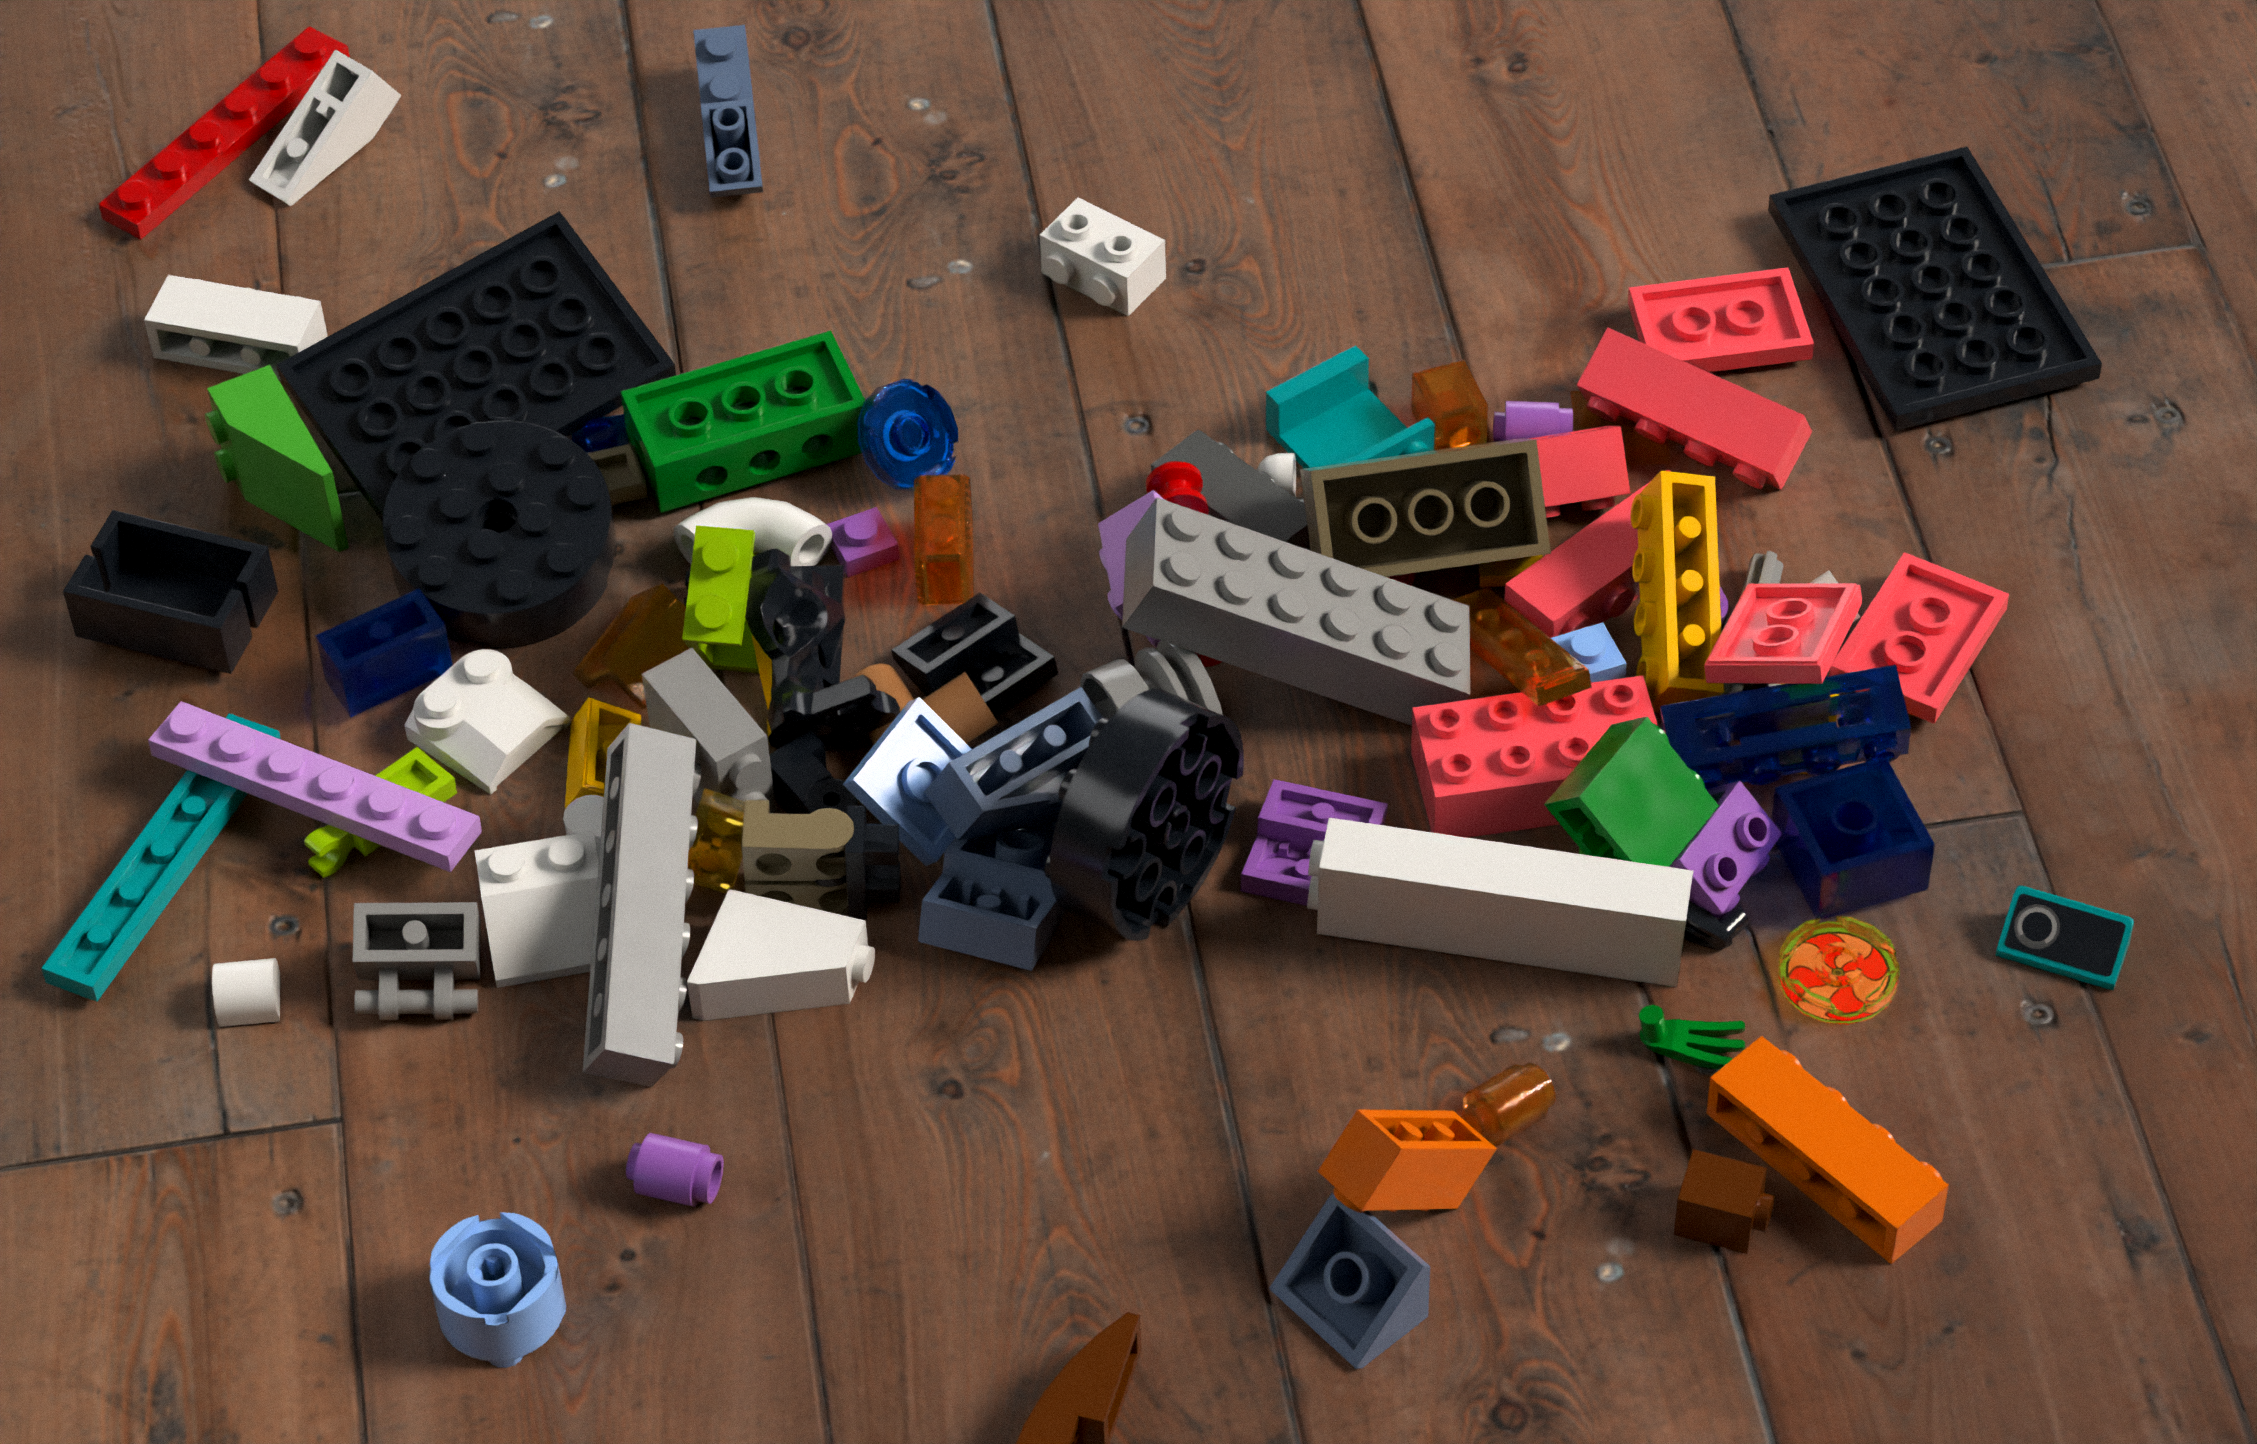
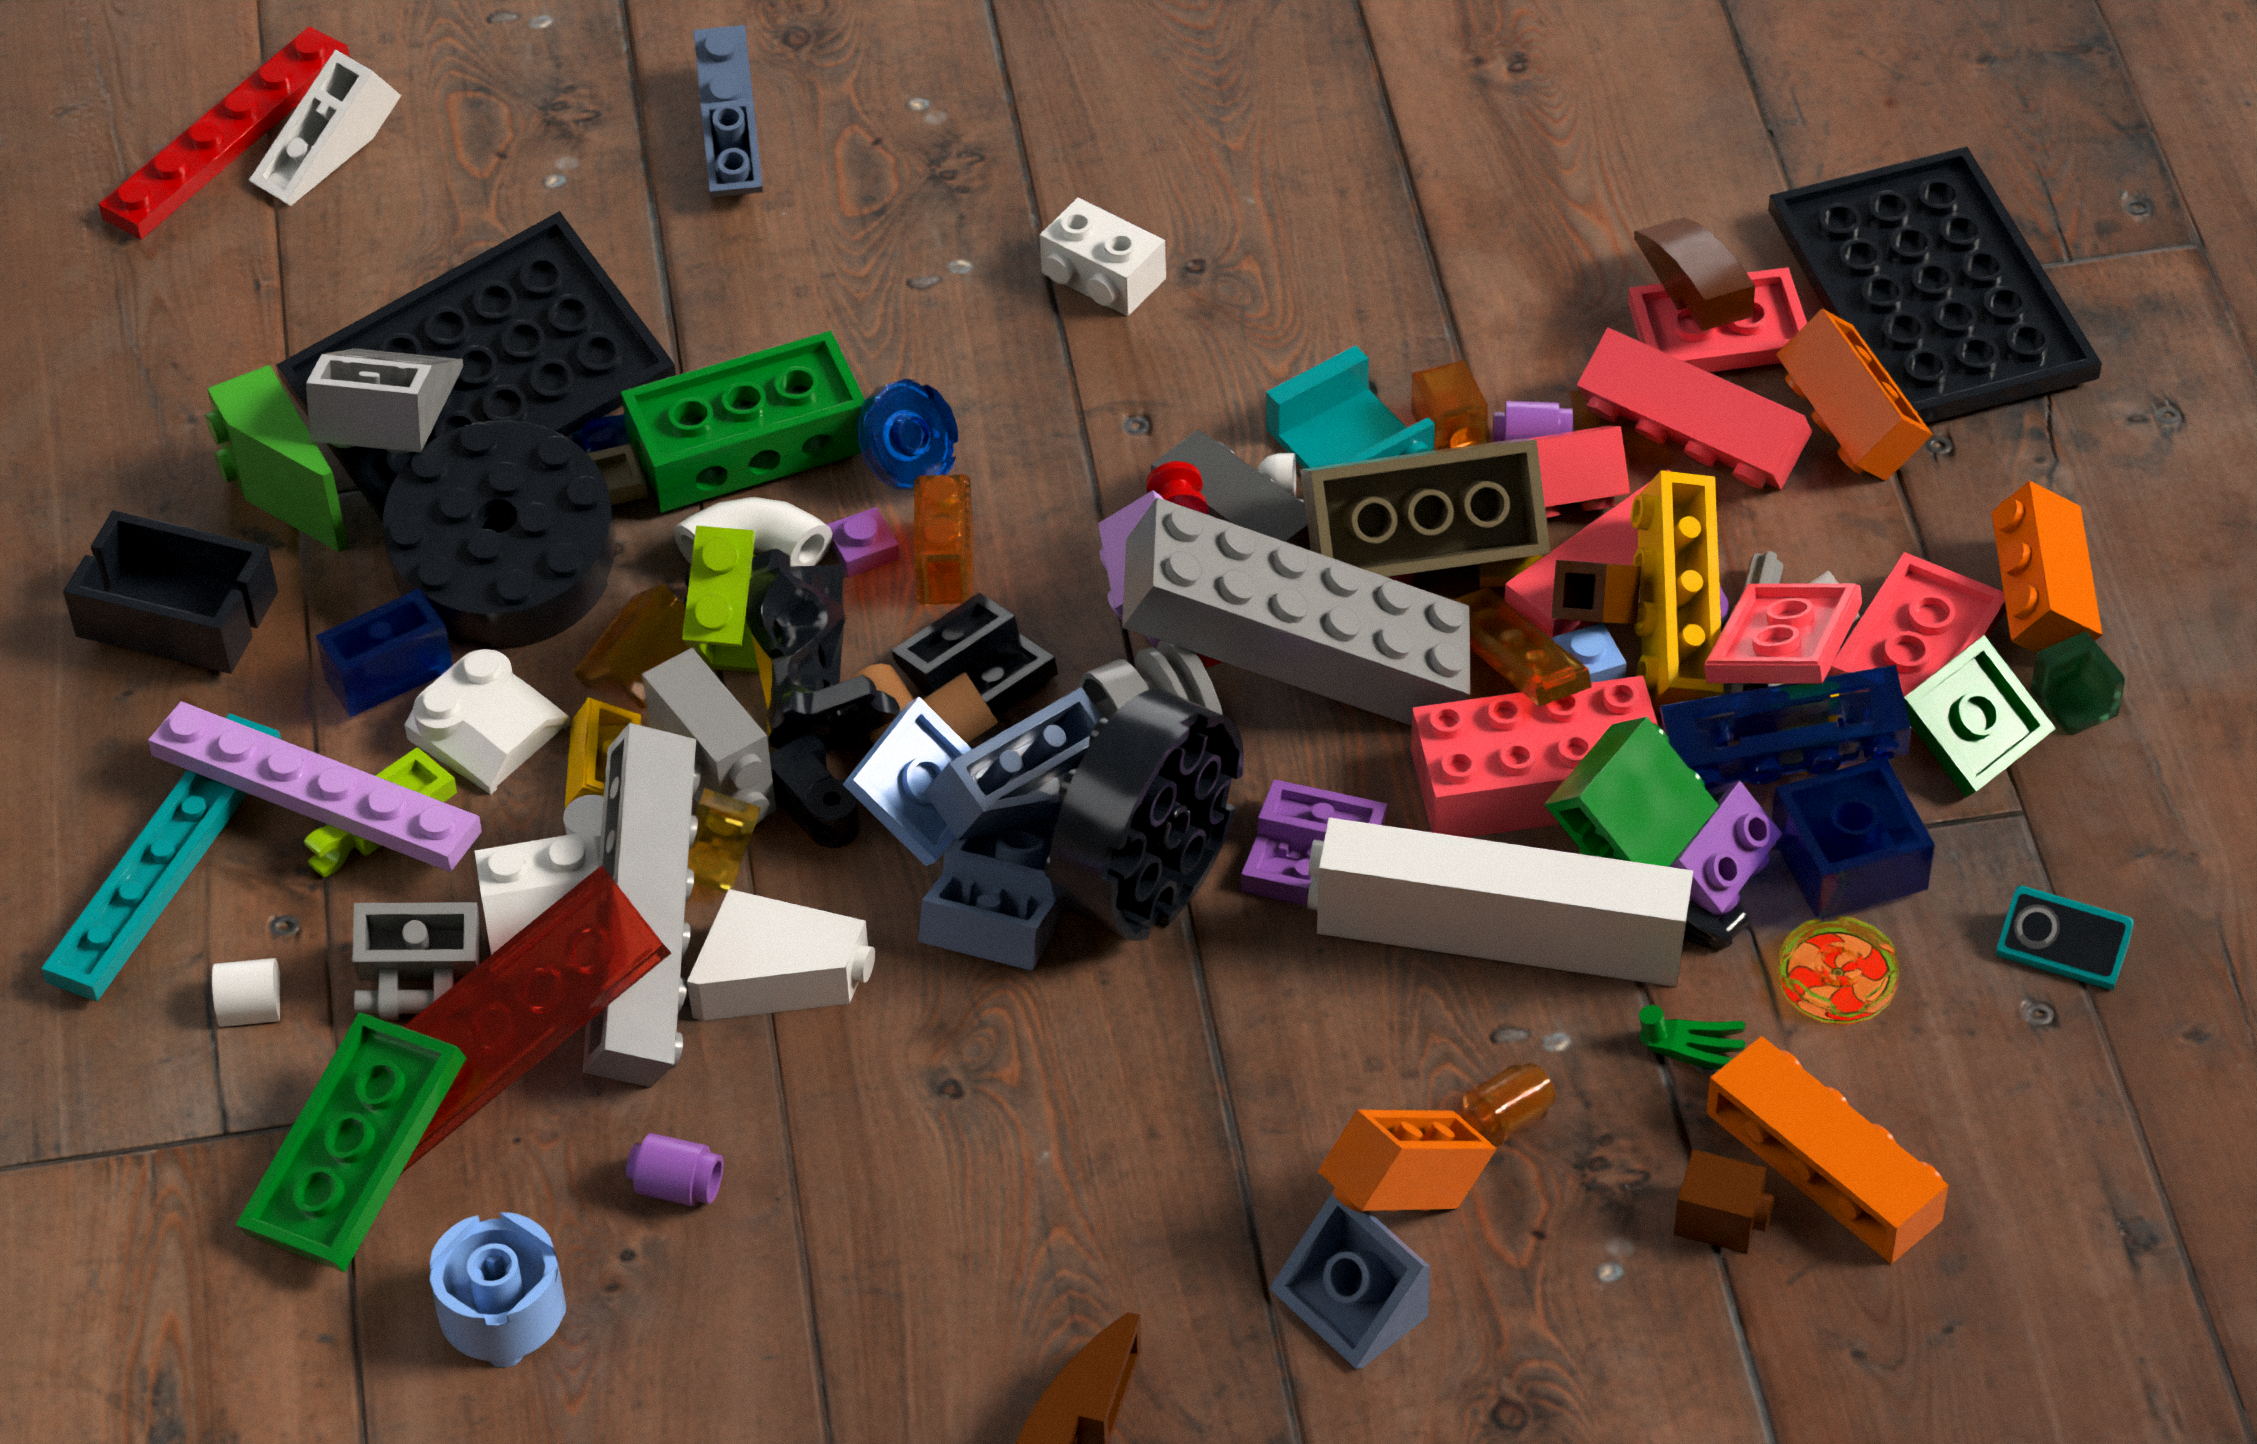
white brick [144,275,328,380] -> none
dark tan hips [742,800,901,920] -> none
none -> green plate [236,1012,467,1273]
none -> light grey slope [306,348,463,454]
none -> clear red tile [400,865,671,1175]
none -> reddish brown brick [1552,560,1641,624]
none -> reddish brown slope [1634,217,1755,331]
none -> orange brick [1776,309,1933,481]
none -> plate [1894,635,2056,798]
none -> orange brick [1991,480,2103,666]
none -> clear green panel [2030,631,2125,735]

